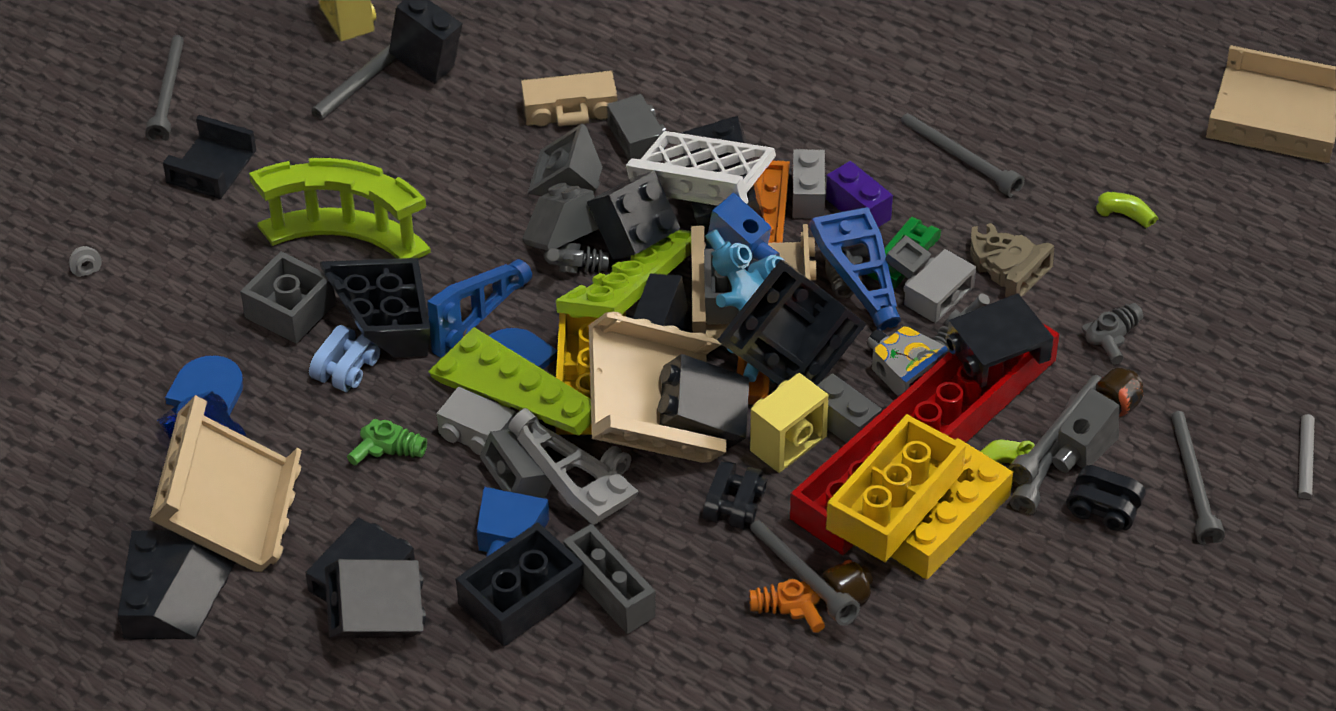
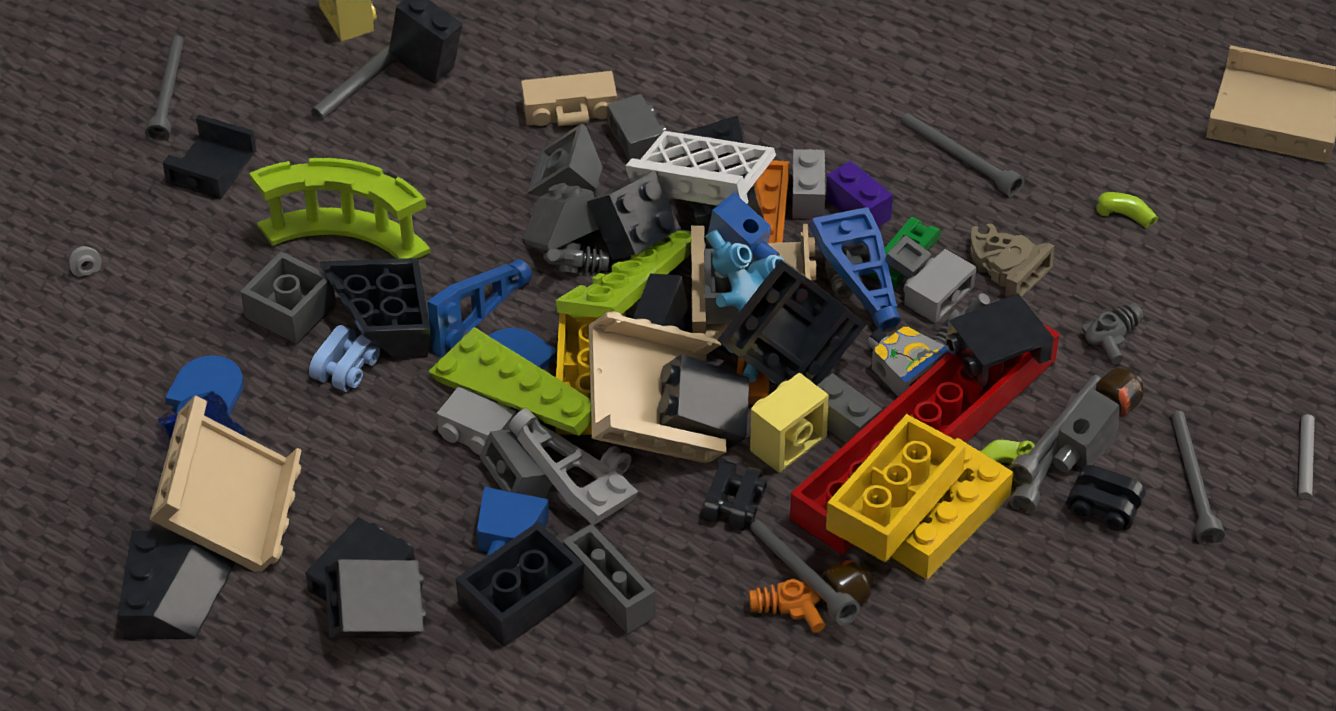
bright green piece [347,419,427,466] -> none

